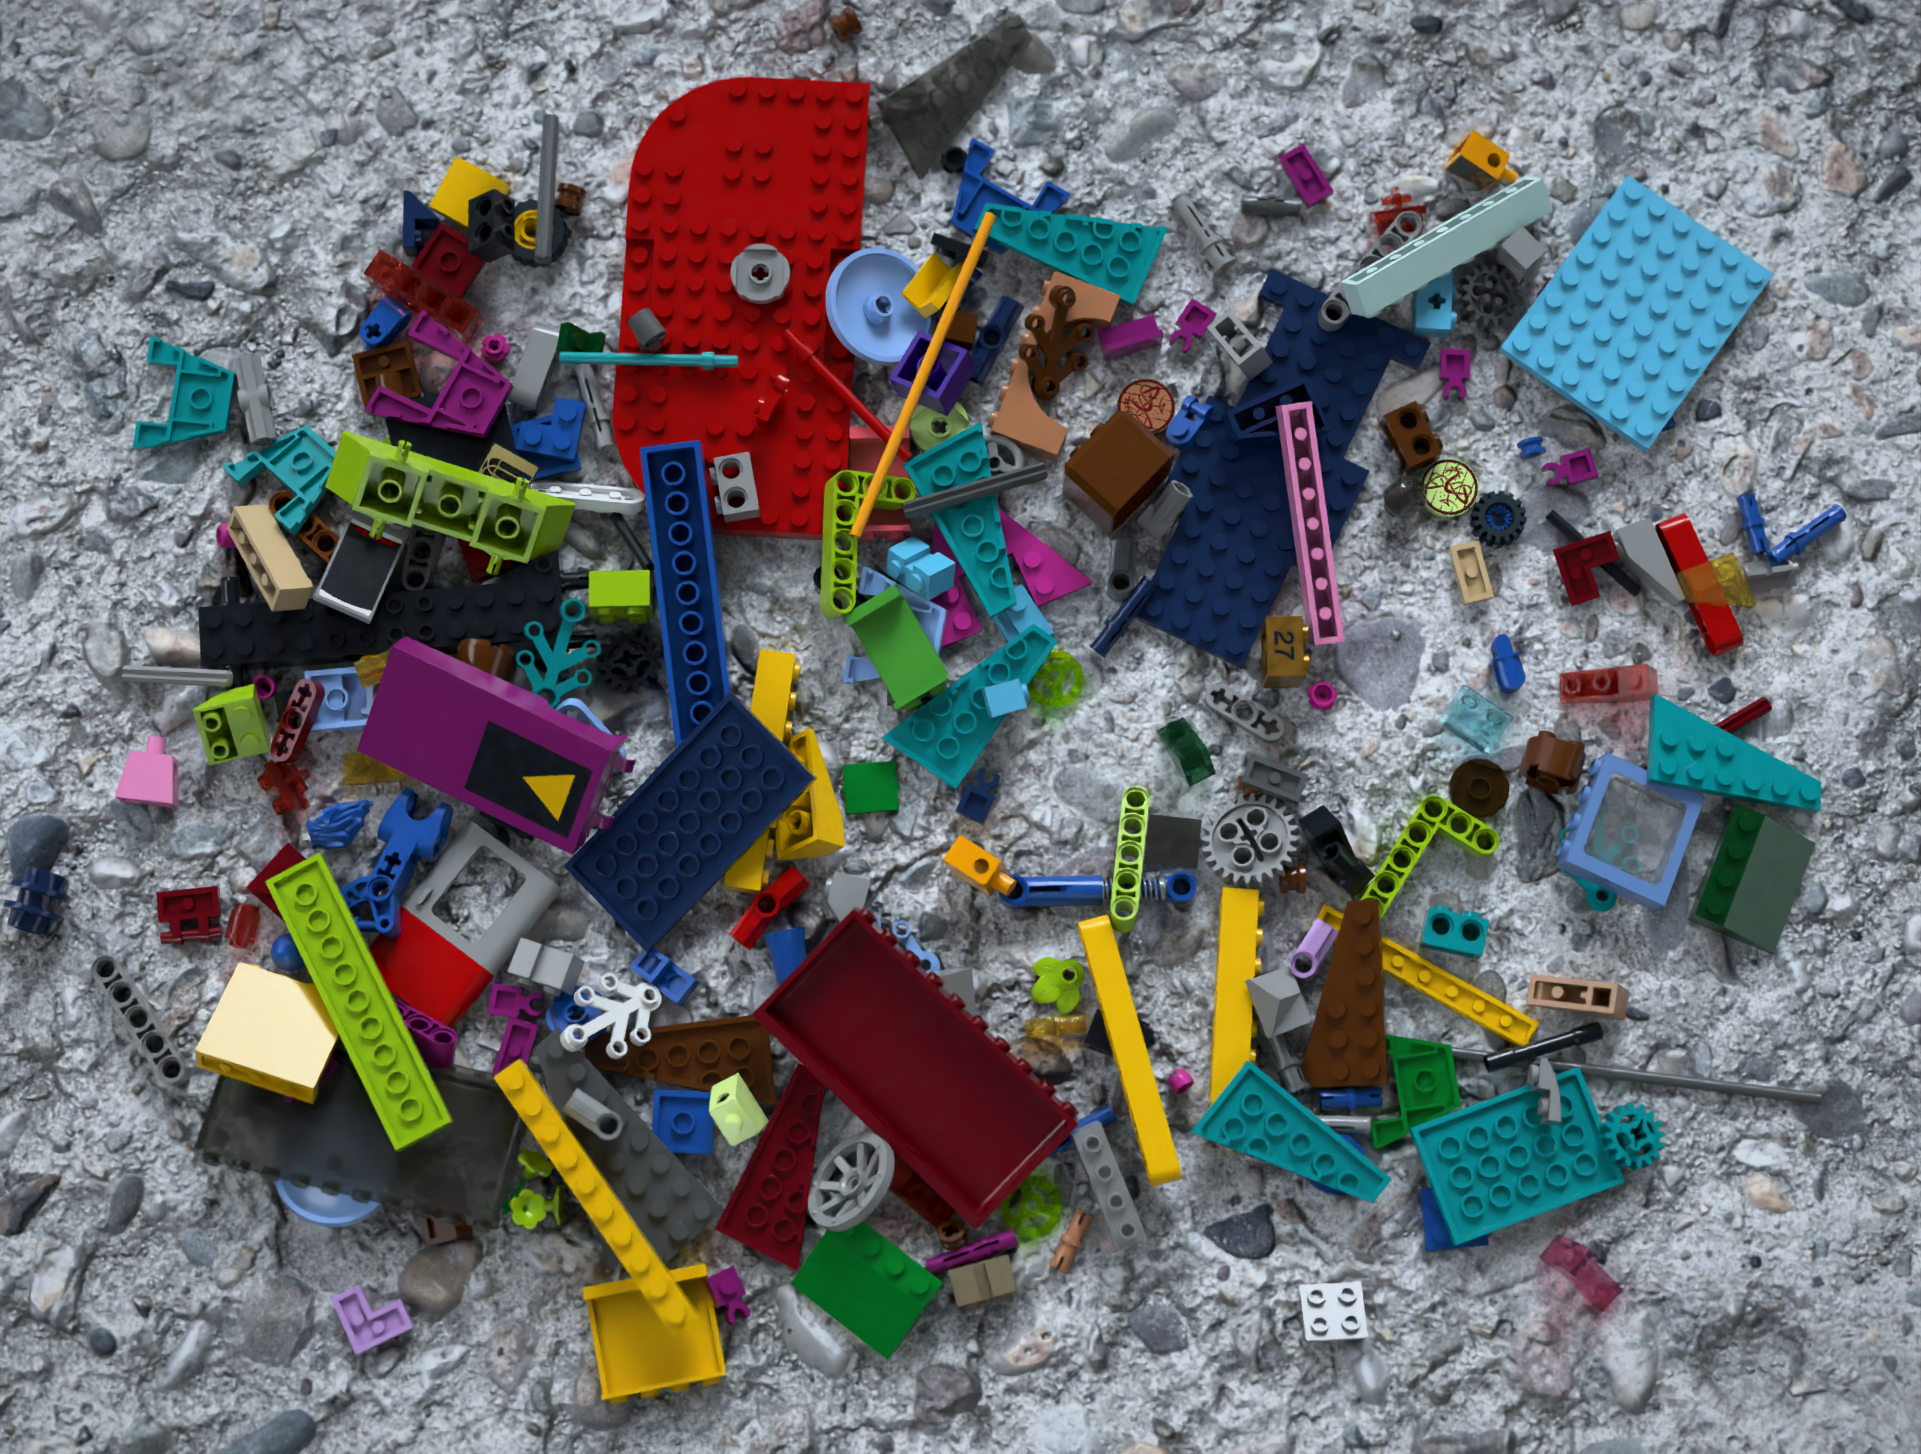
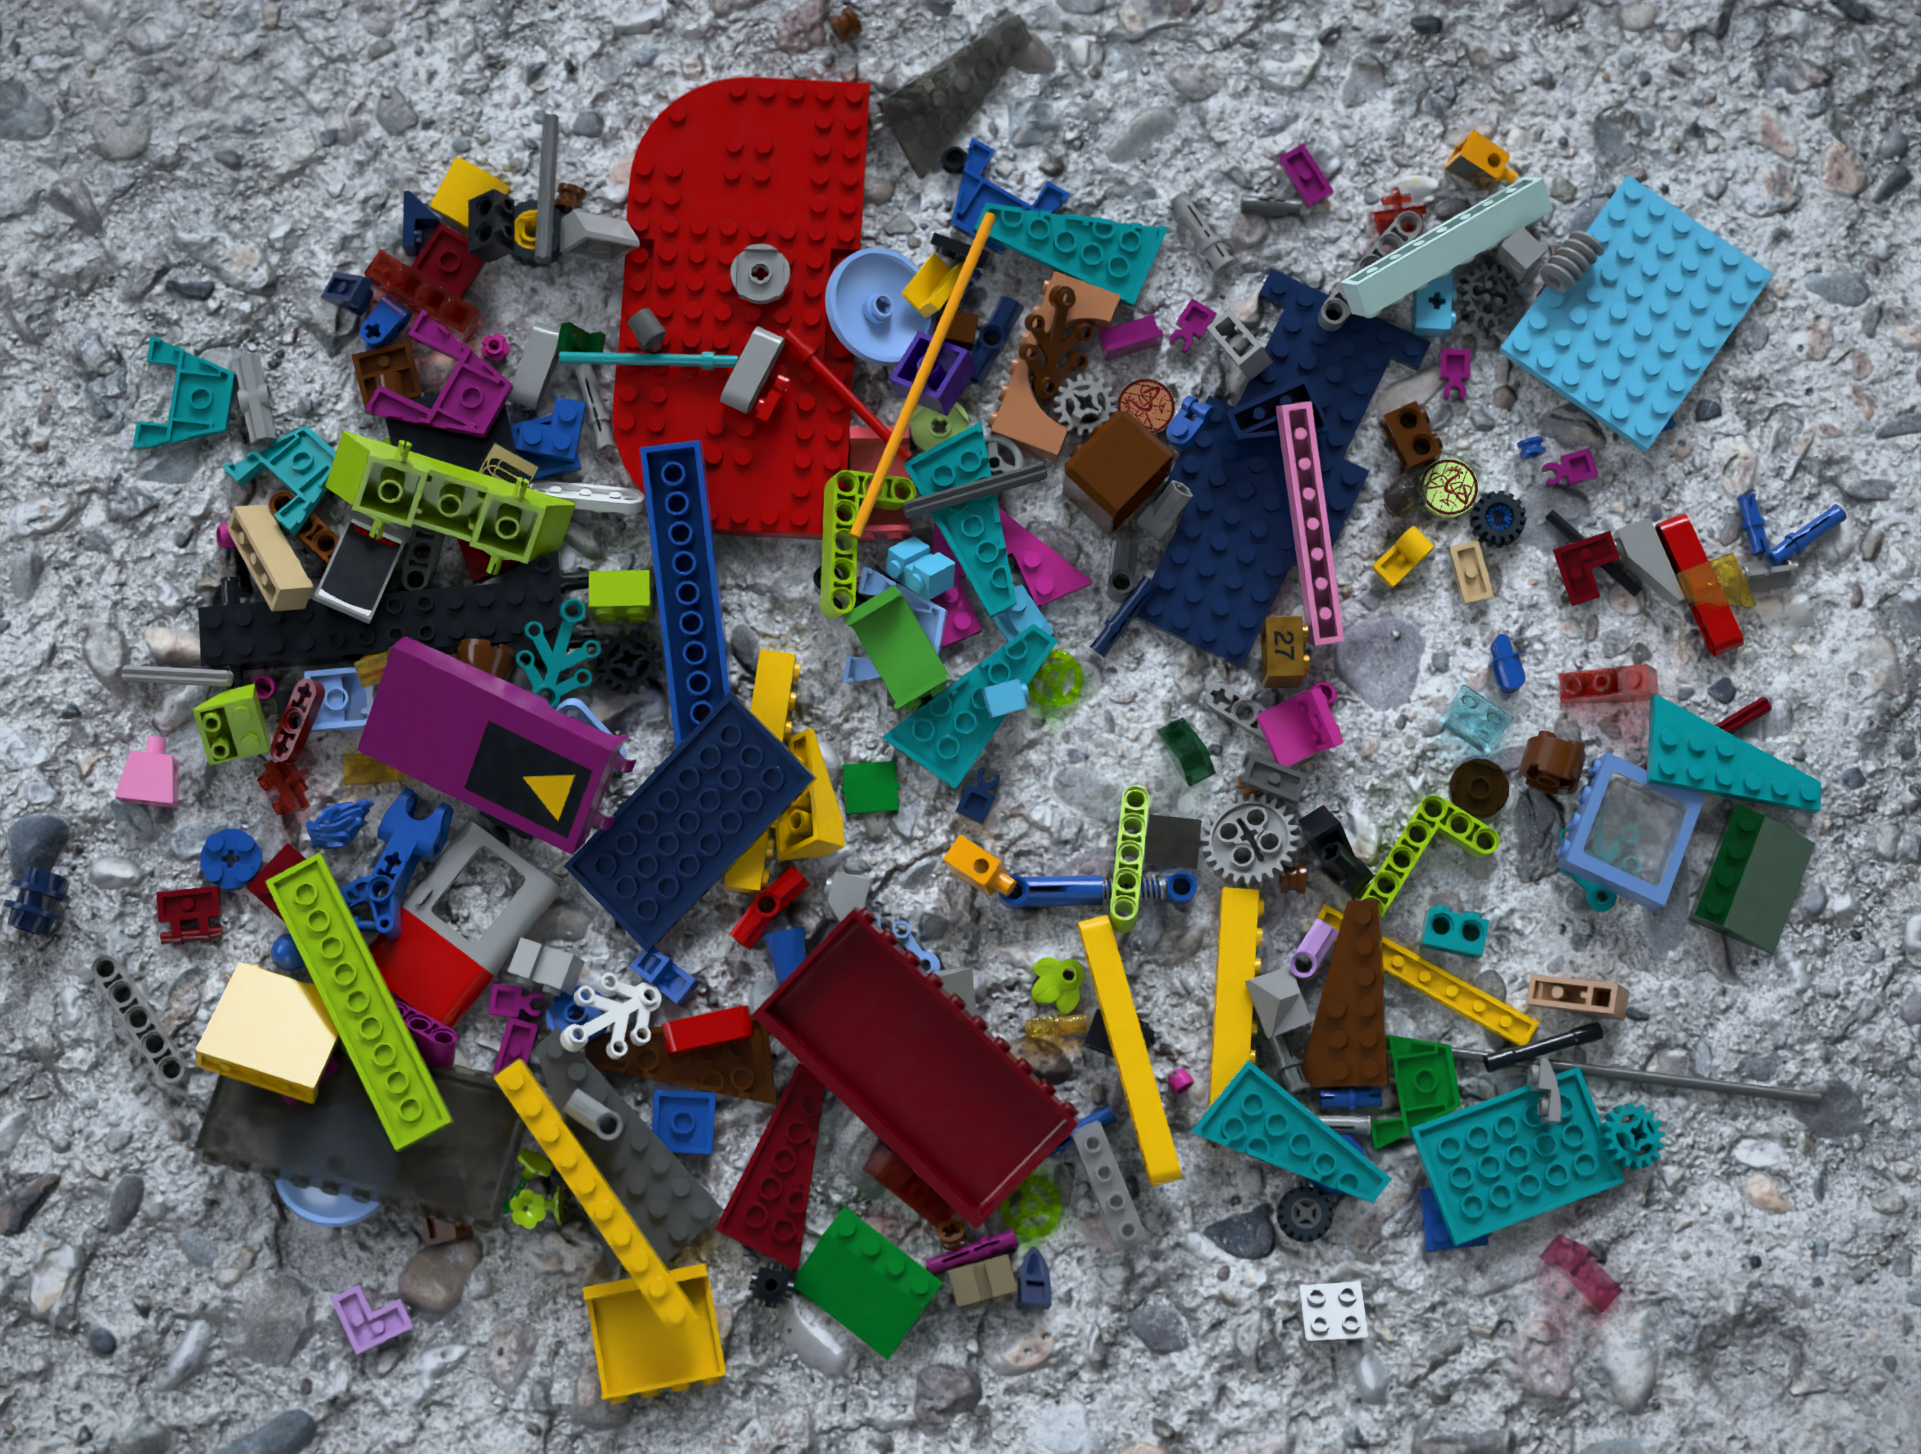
clear red brick [224,903,261,949] -> none
black bar [610,512,654,572] -> none
magenta plate [703,1266,751,1326] -> none
light grey brick [709,452,761,523] -> none
yellowish green torso [709,1073,768,1146] -> none
light grey wheel [808,1132,894,1232] -> none
nougat pin [1049,1209,1094,1274] -> none
none -> blue plate [200,829,263,891]
none -> dark blue slope [321,272,374,316]
none -> light grey slope [560,209,640,263]
none -> red beam [661,1005,755,1055]
none -> light grey beam [720,326,785,414]
none -> black brick [749,1262,795,1309]
none -> dark blue plate [1017,1246,1052,1310]
none -> light grey gear [1053,374,1117,439]
none -> dark pink bracket [1257,687,1344,767]
none -> black wheel [1276,1186,1334,1242]
none -> yellow plate [1371,525,1435,589]
none -> light grey piece [1540,231,1605,295]

